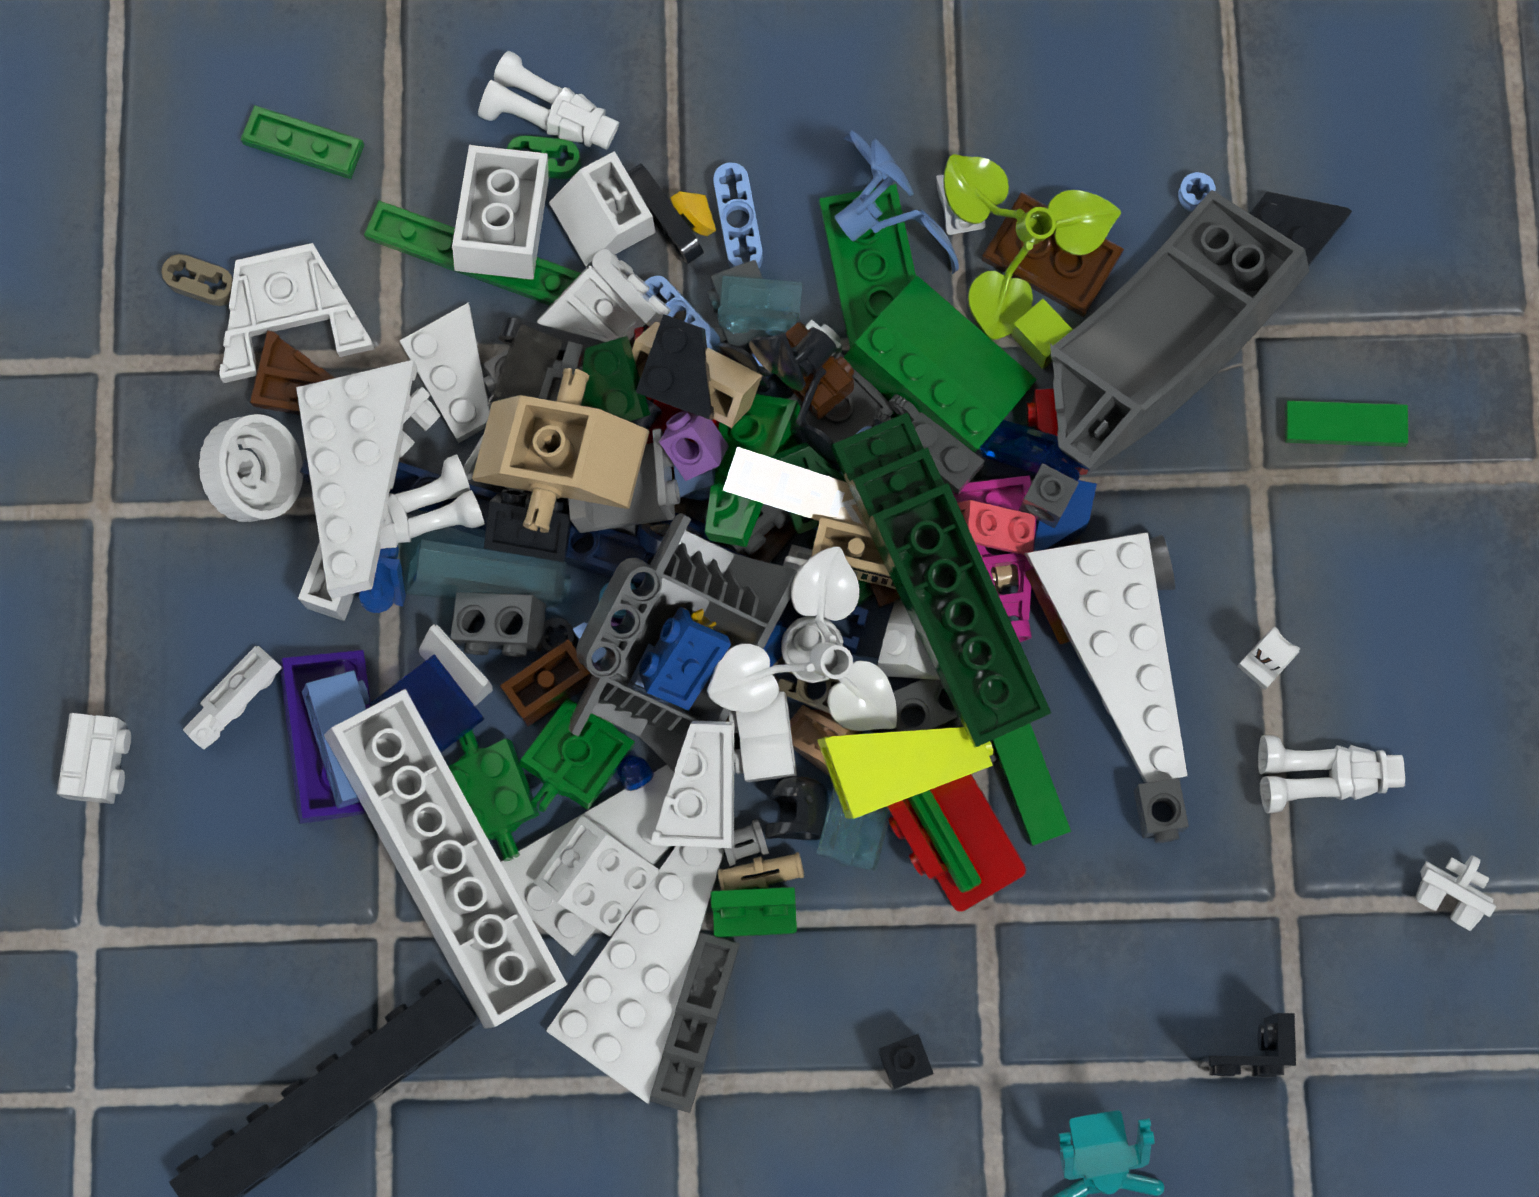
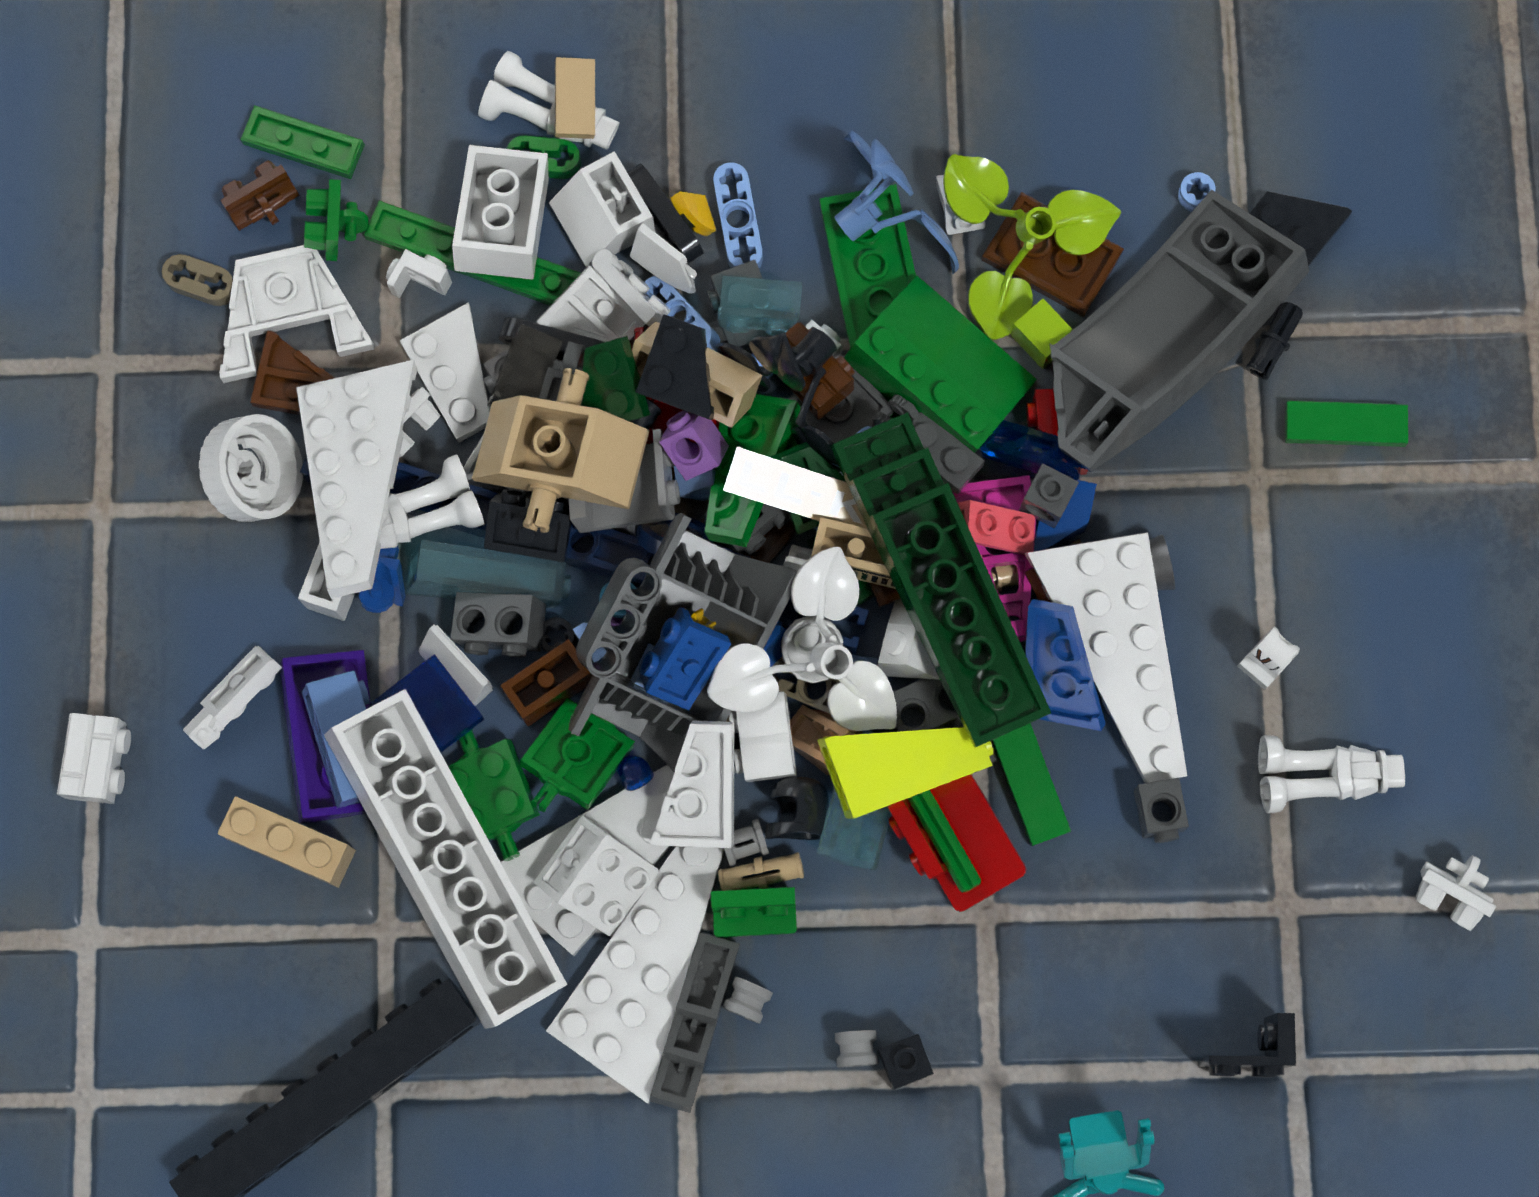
none -> tan brick [217,796,356,888]
none -> reddish brown hips [220,160,300,231]
none -> green hips [304,179,369,261]
none -> white bracket [386,249,452,298]
none -> tan tile [555,57,595,139]
none -> white slope [630,223,697,294]
none -> light grey wheel [722,976,773,1024]
none -> light grey wheel [834,1030,879,1068]
none -> blue wing [1025,599,1106,731]
none -> black axle [1246,302,1303,380]

